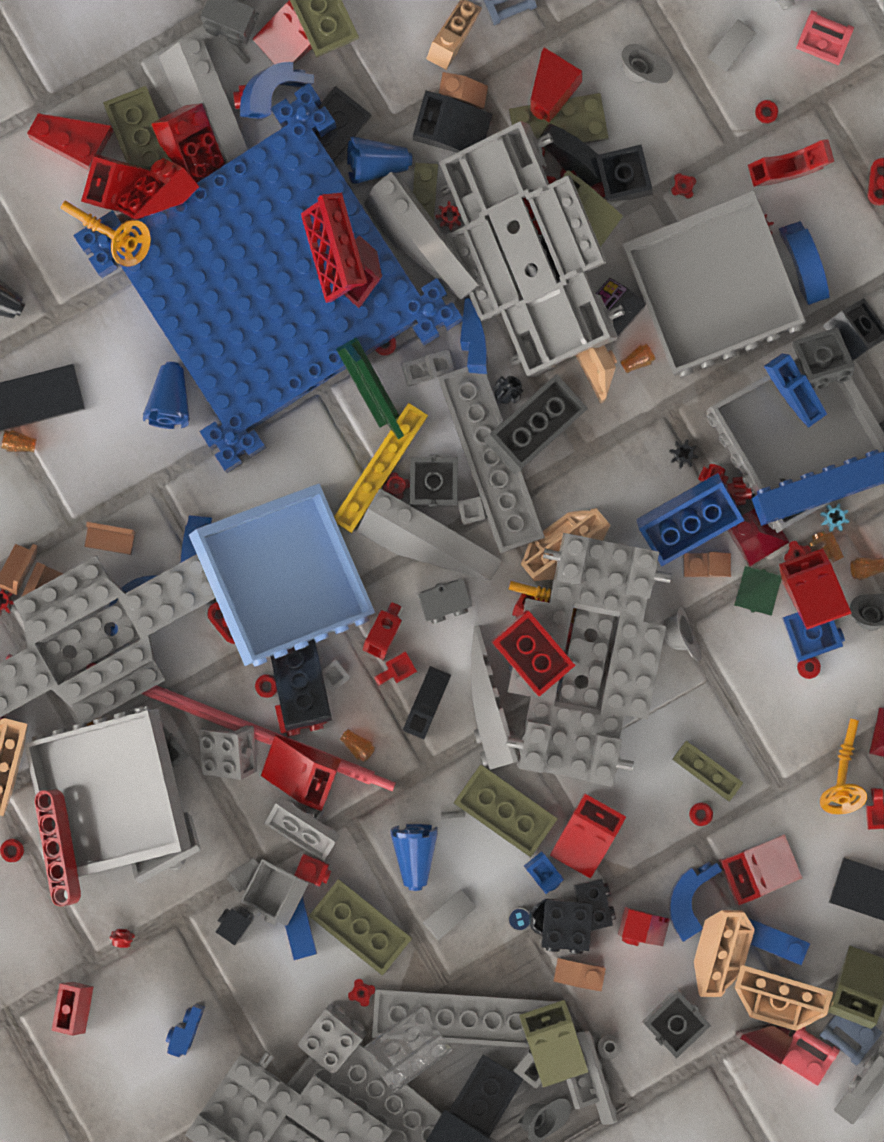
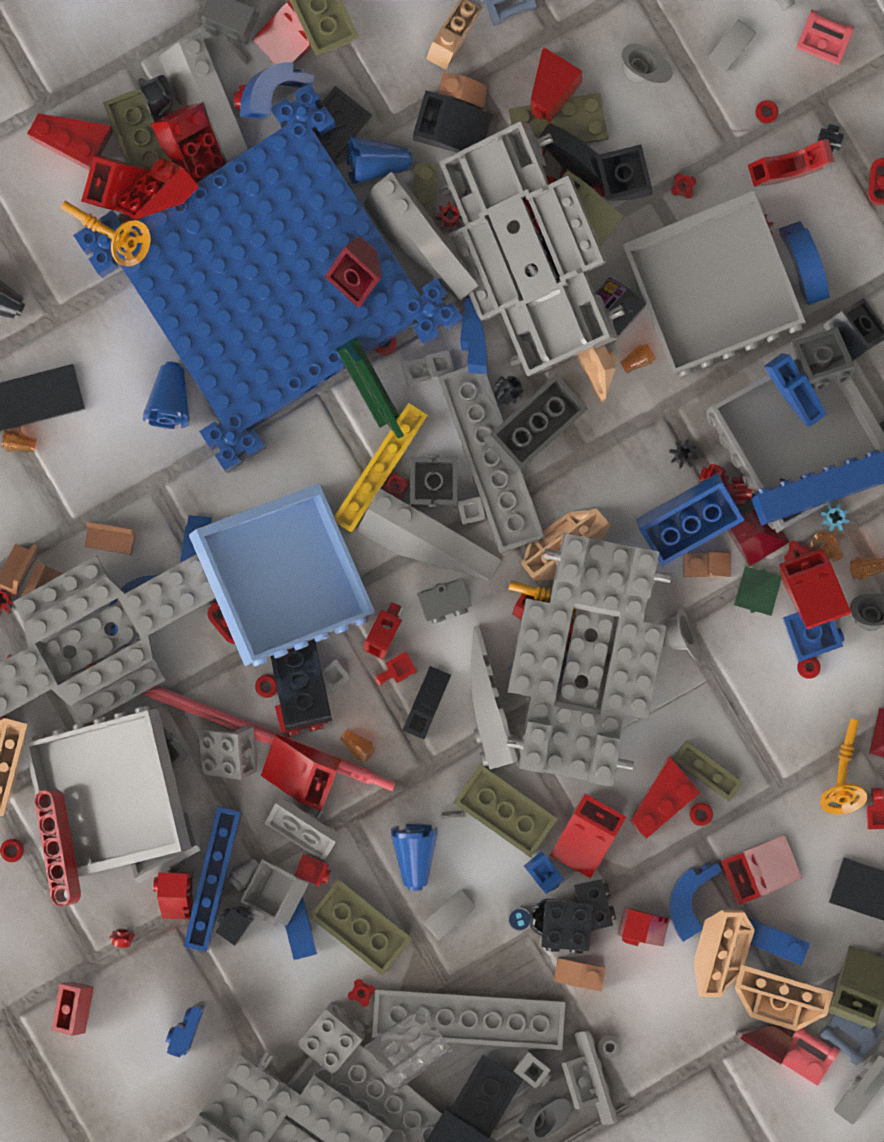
red fence [301,193,367,303] -> none
red brick [491,610,576,697] -> none
olive slope [519,1000,588,1088] -> none
dark grey brick [642,989,711,1059] -> none
none -> black piece [138,75,174,122]
none -> red wedge [153,871,193,920]
none -> blue brick [183,807,242,952]
none -> red wedge [629,757,700,839]
none -> black gear [817,124,844,153]

